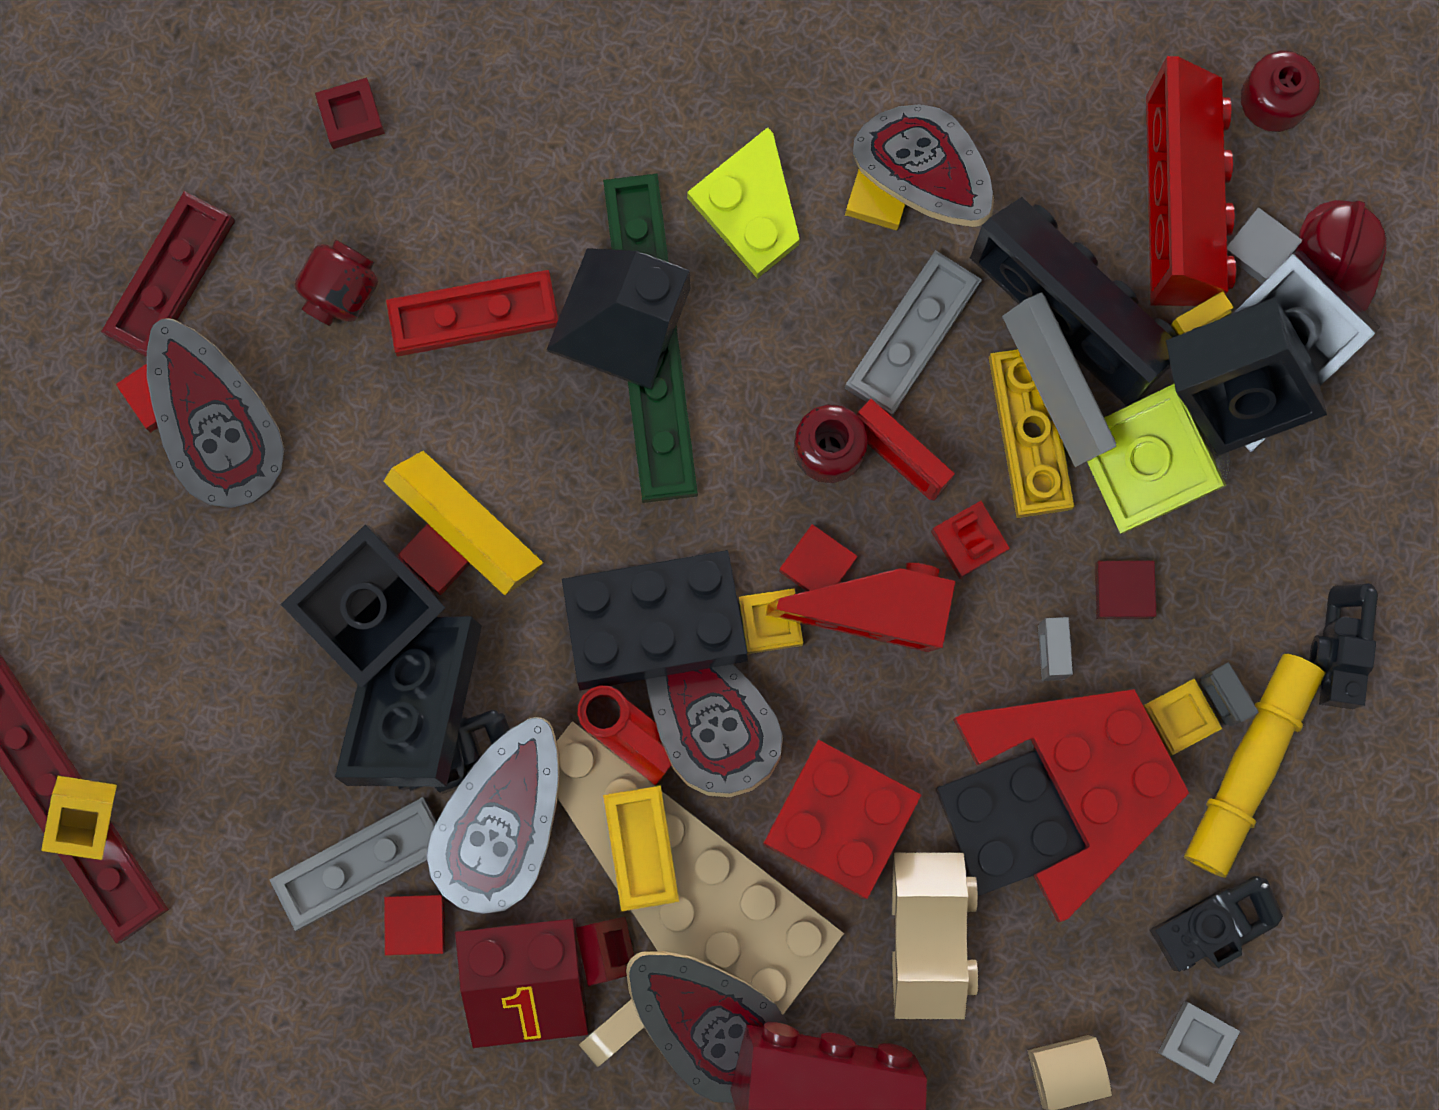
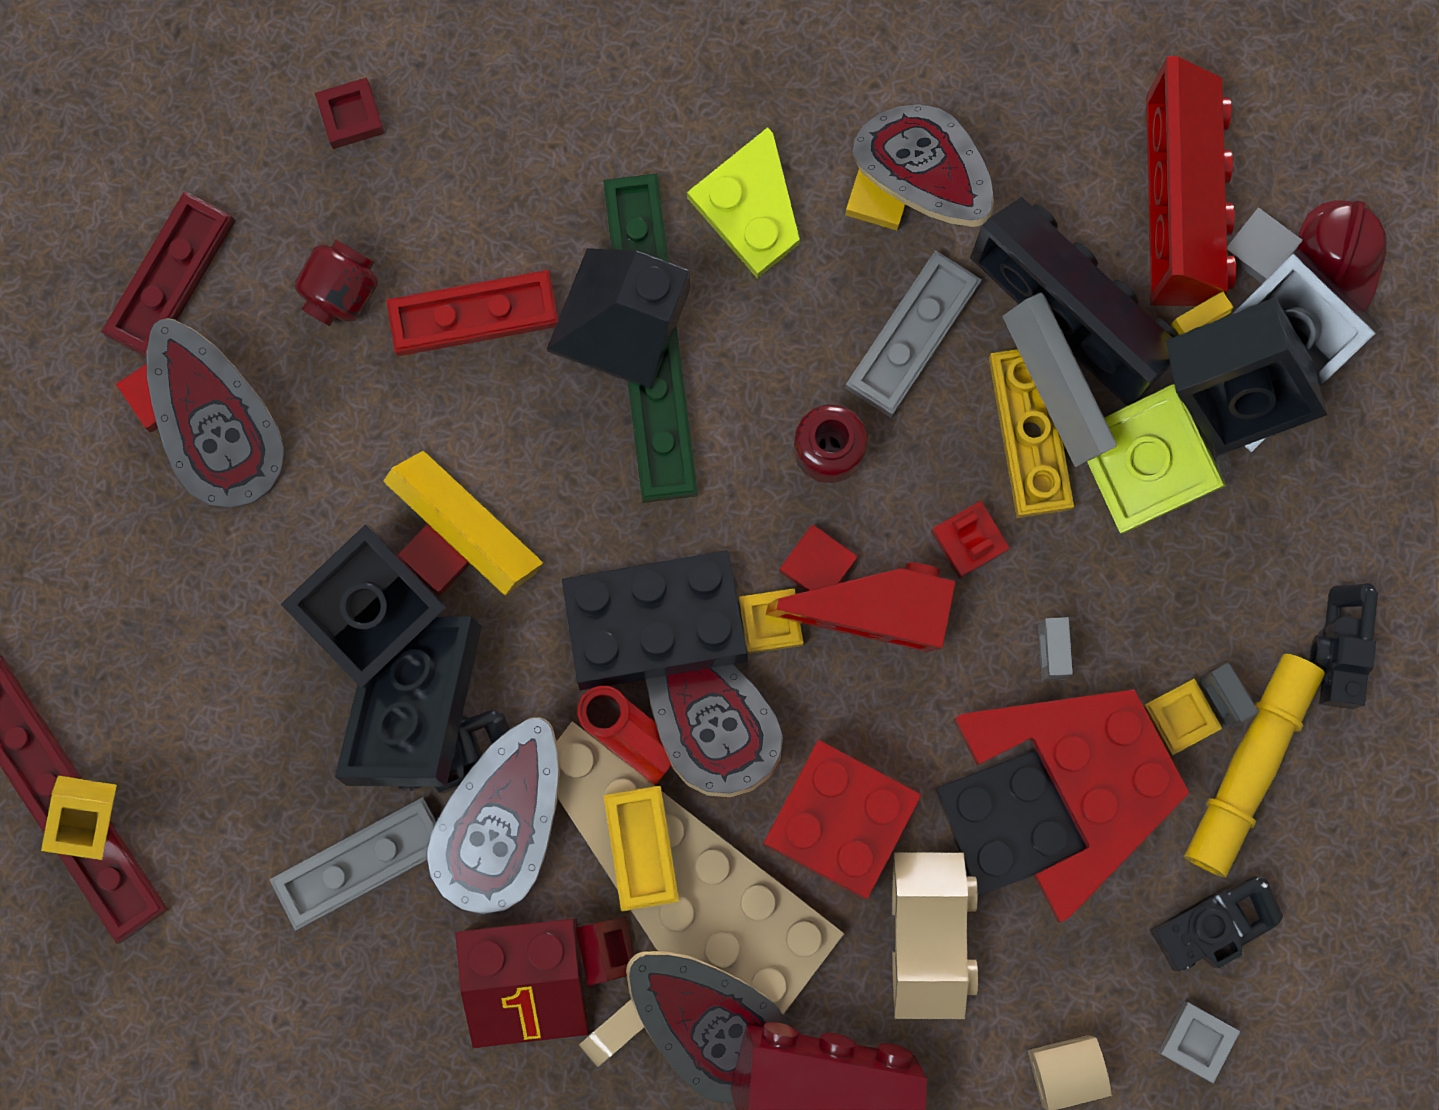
red tile [384,895,445,955] -> none
red tile [857,399,955,501] -> none
dark red tile [1095,561,1156,619] -> none
dark red head [1241,51,1320,132] -> none

